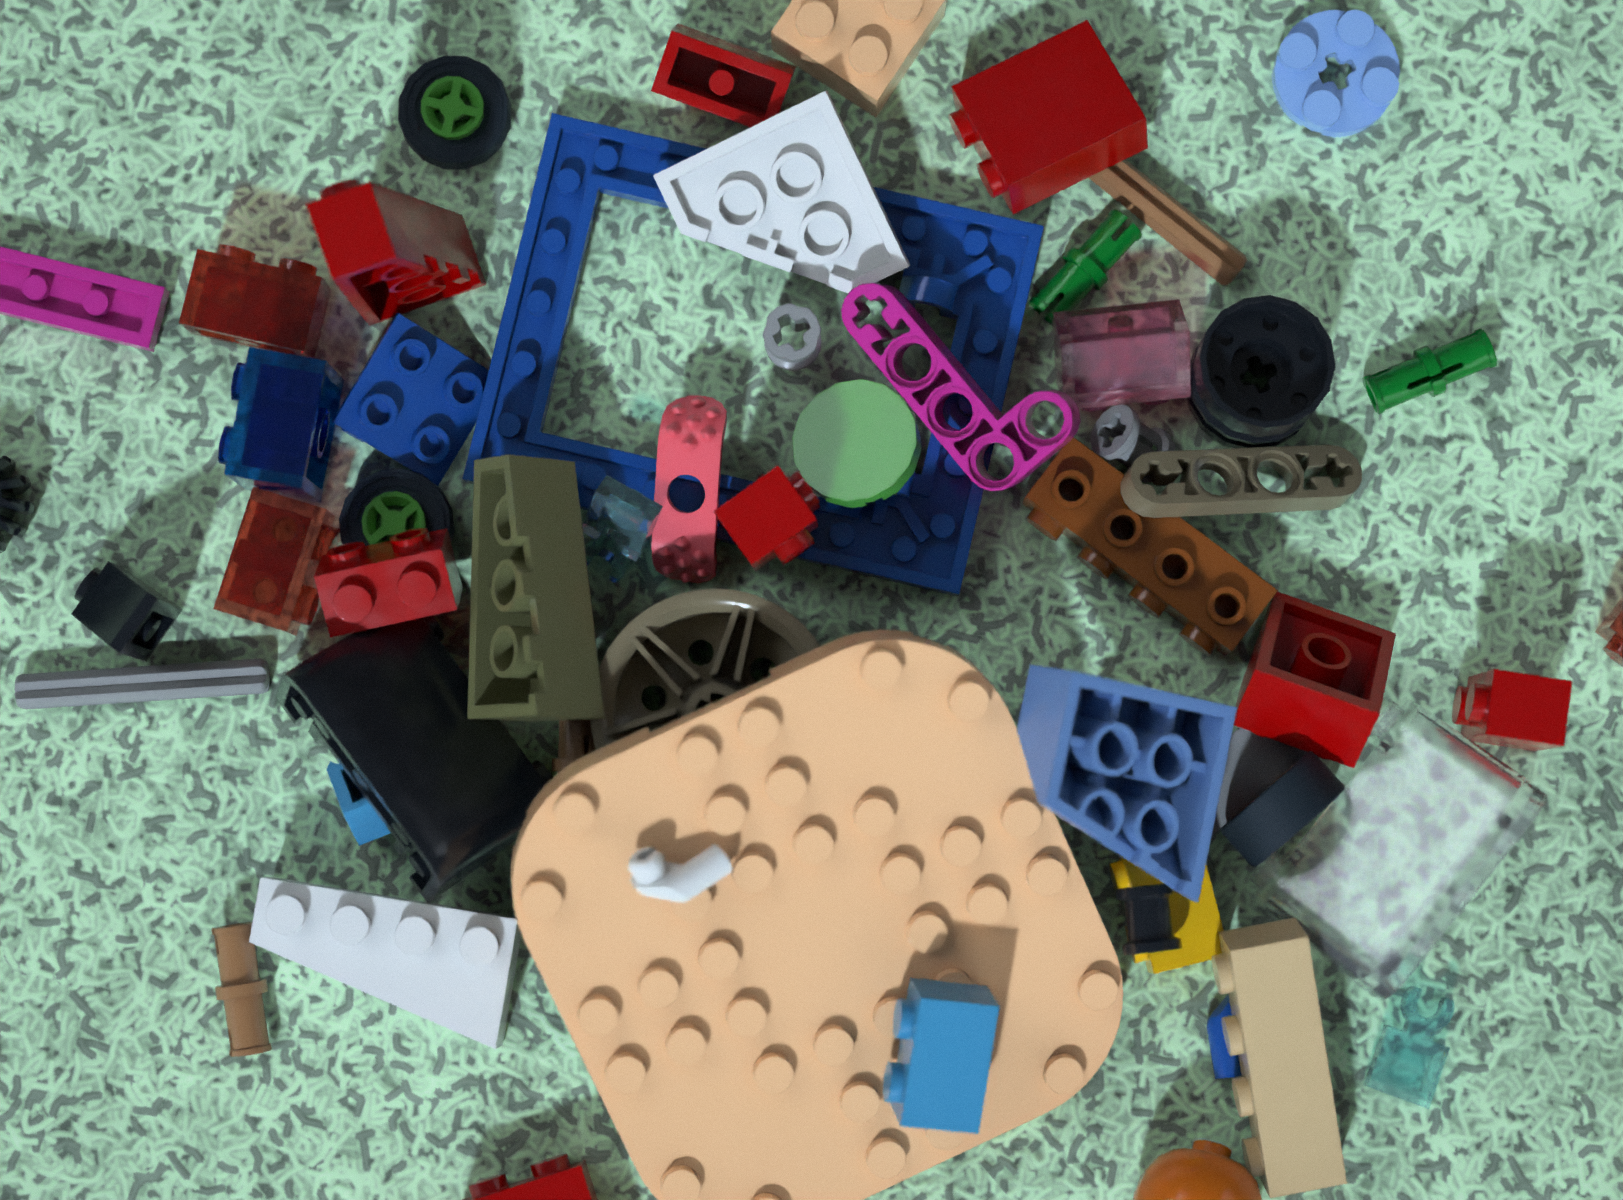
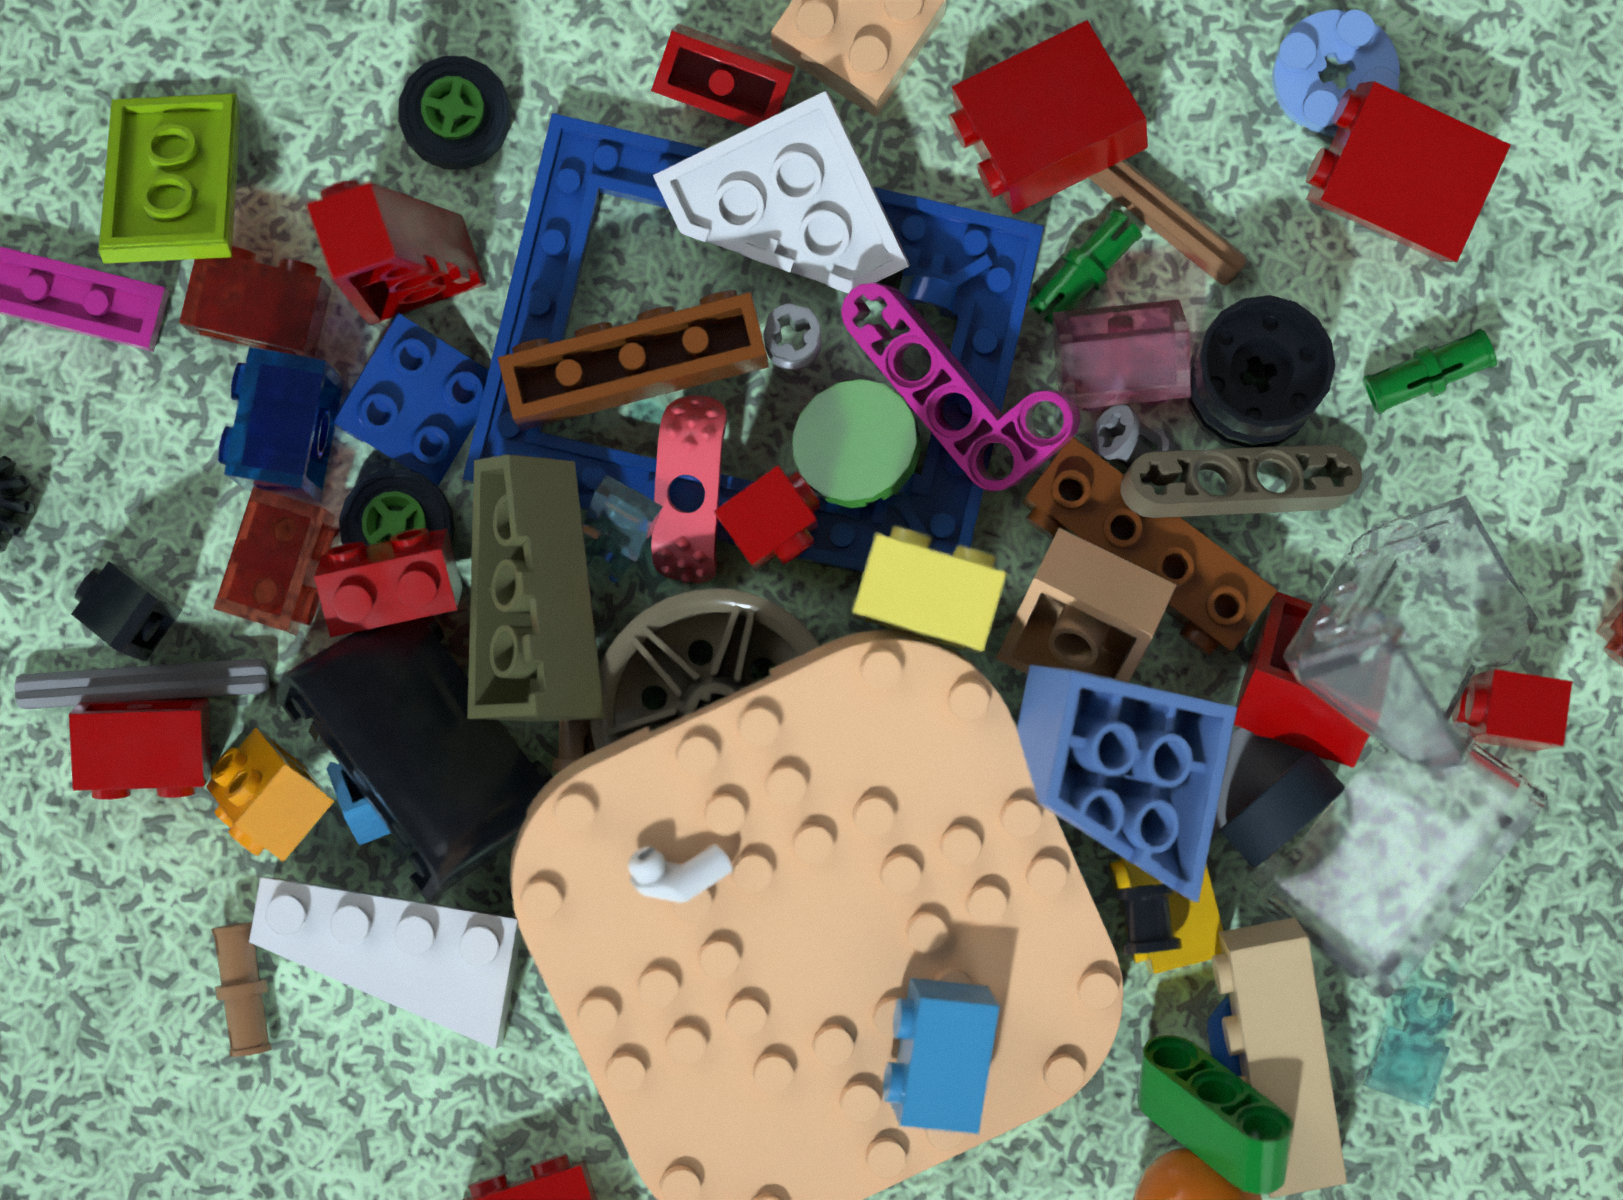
none -> red brick [69,699,212,800]
none -> lime tile [98,93,240,264]
none -> light orange brick [206,727,334,862]
none -> dark orange brick [497,290,769,431]
none -> light yellow brick [853,526,1007,654]
none -> light nougat brick [995,528,1176,683]
none -> green beam [1137,1035,1294,1194]
none -> clear windscreen [1283,495,1538,776]
none -> red brick [1306,81,1511,262]

